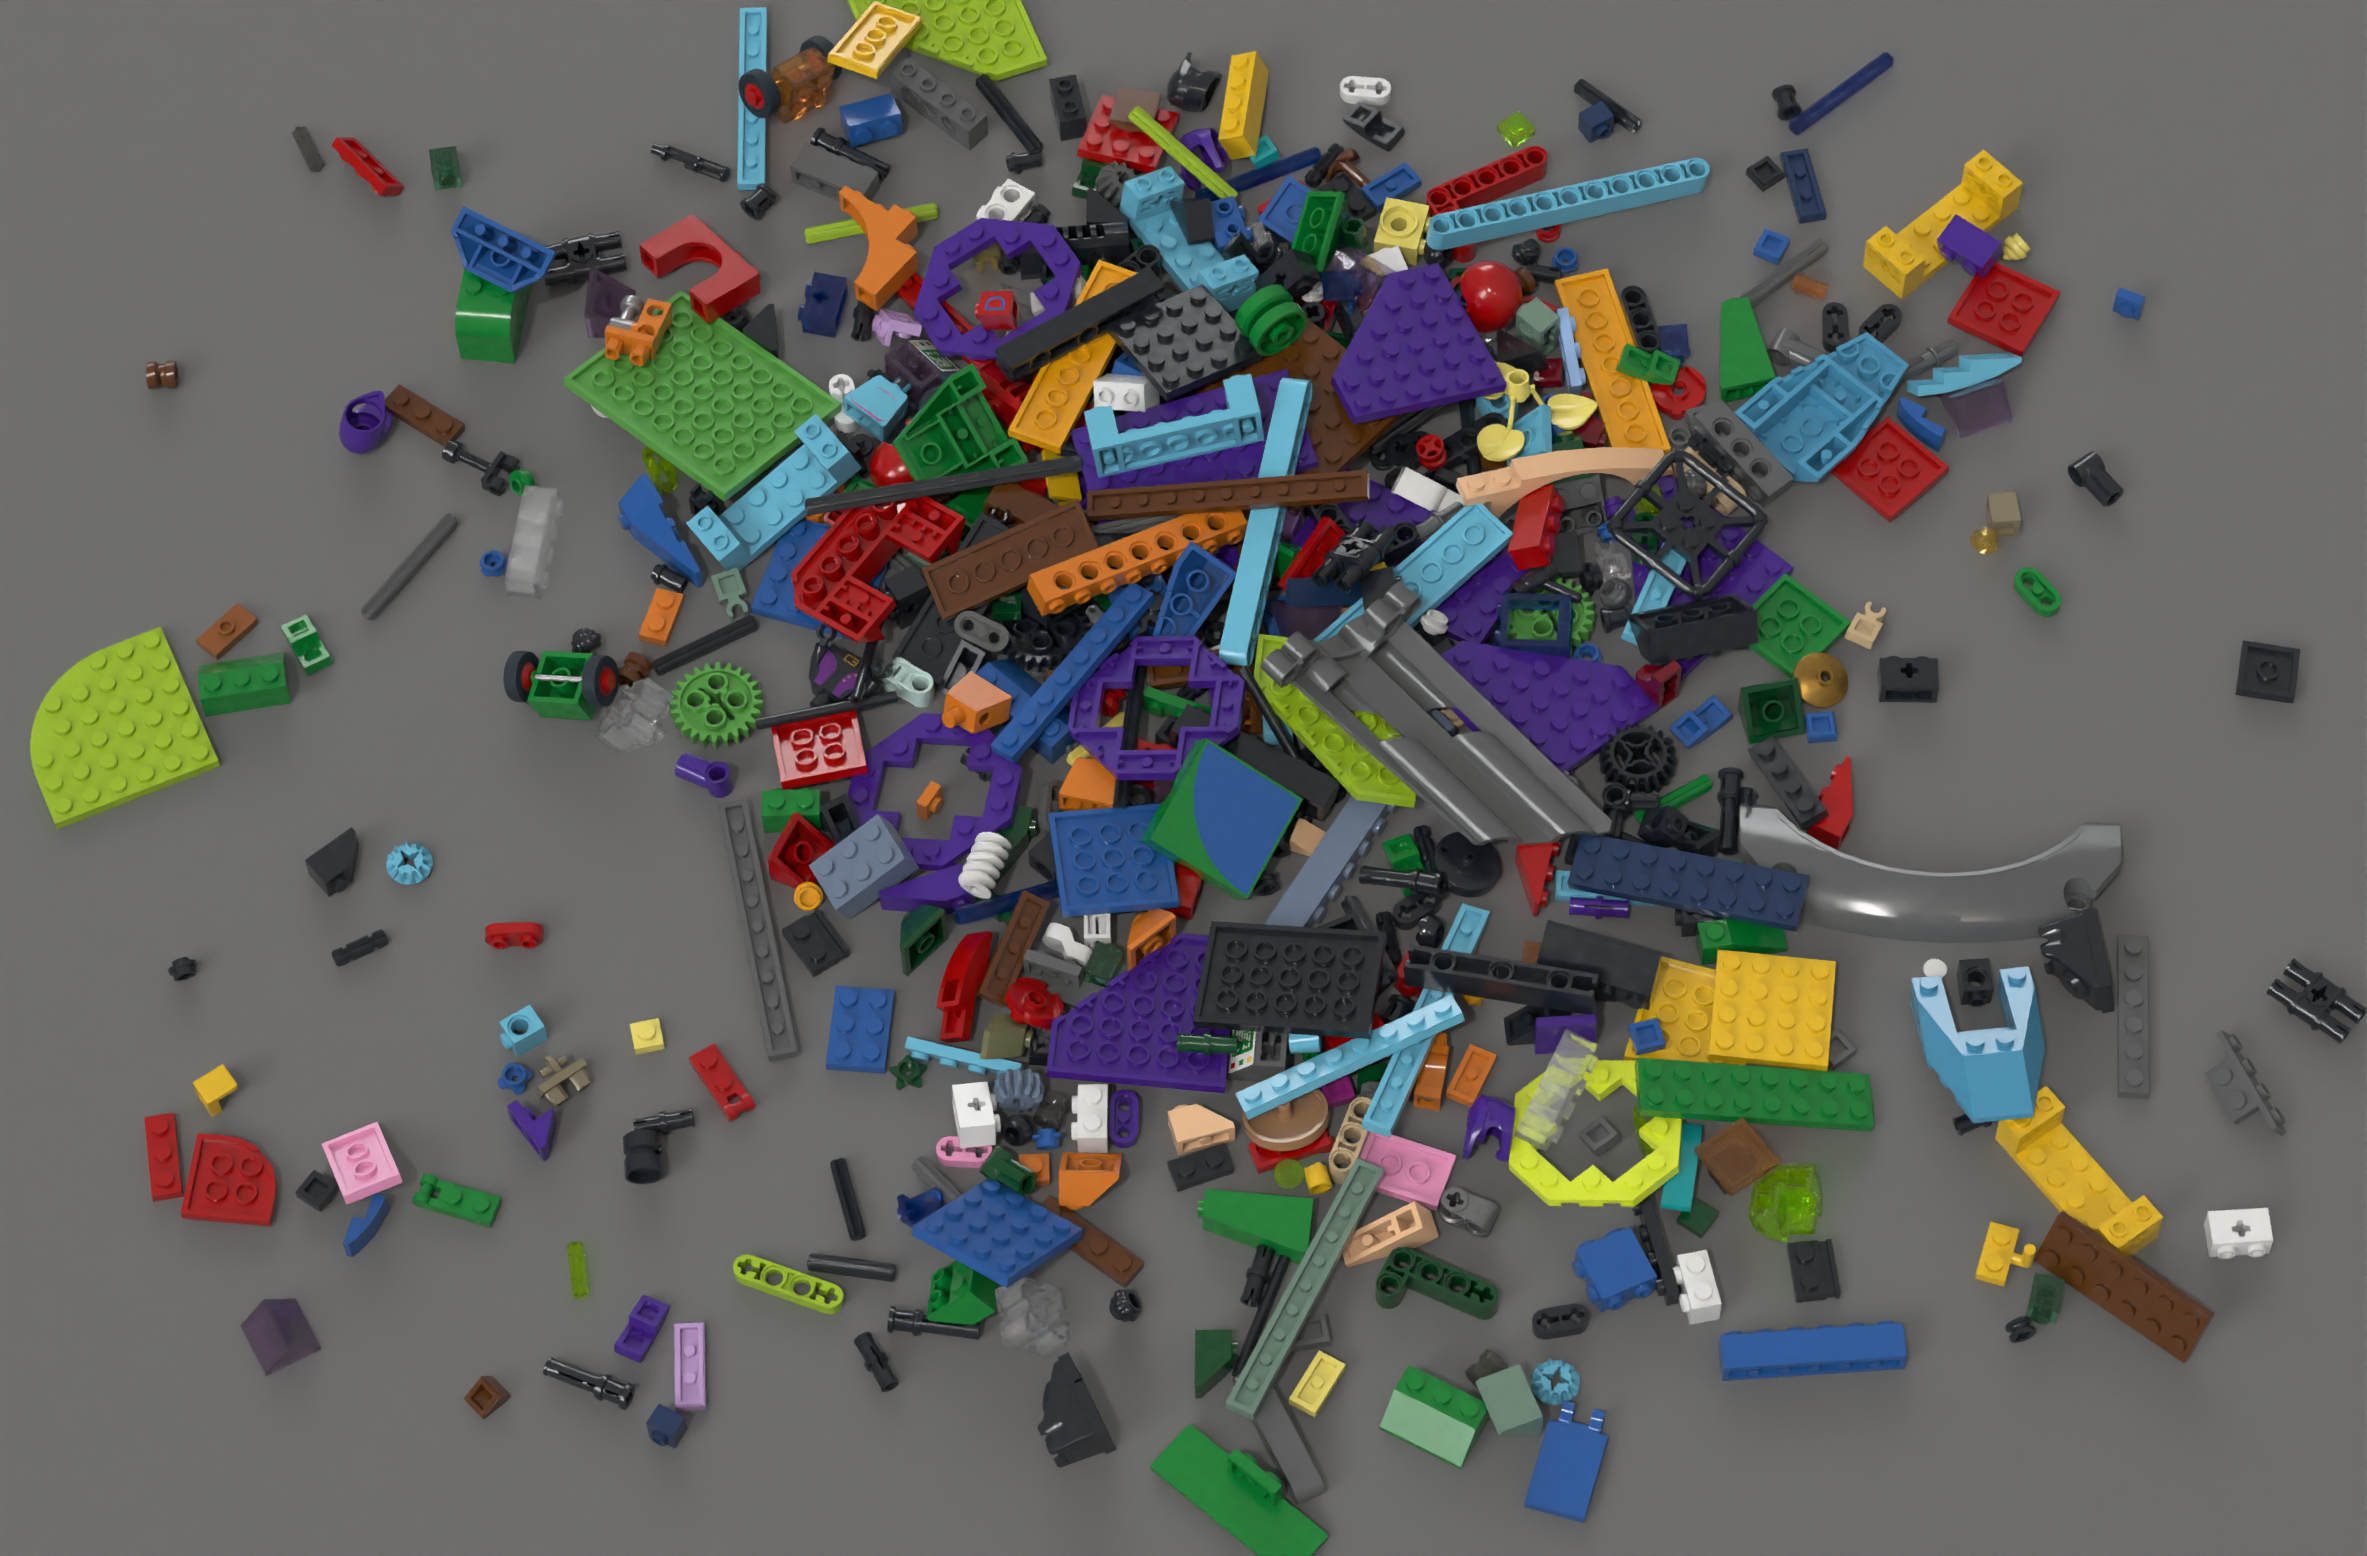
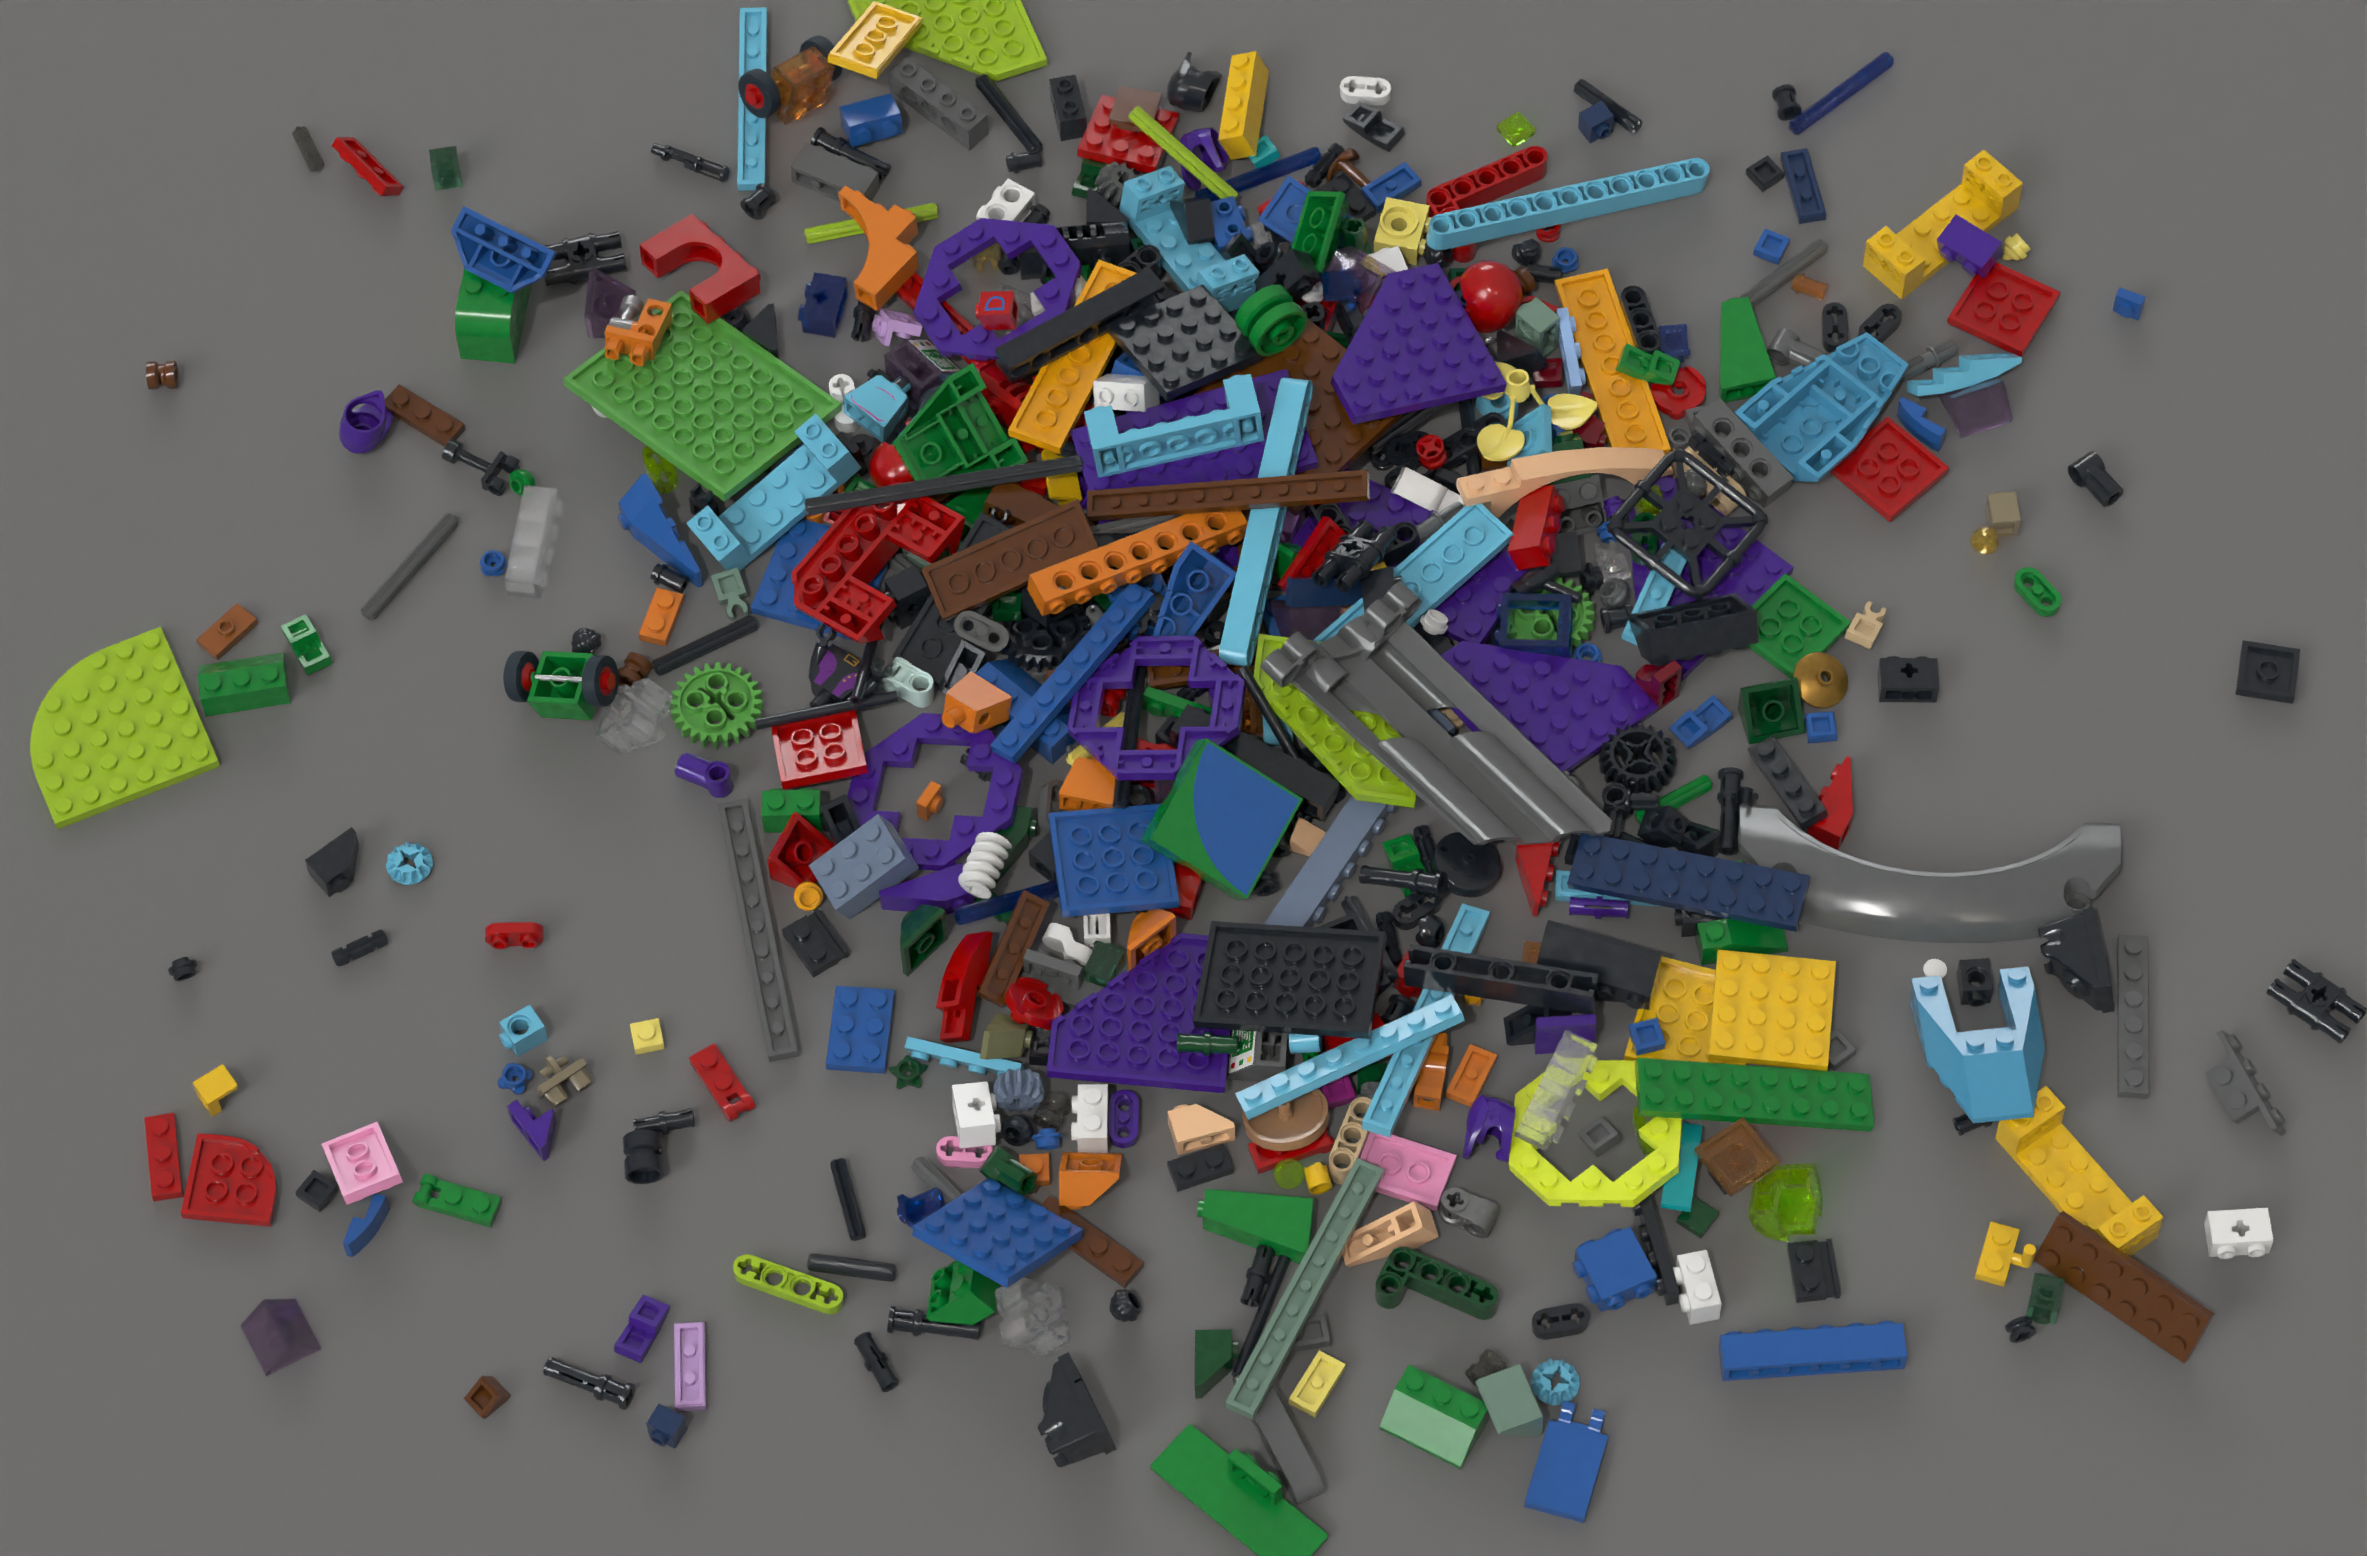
clear neon green axle [567,1241,589,1300] -> none

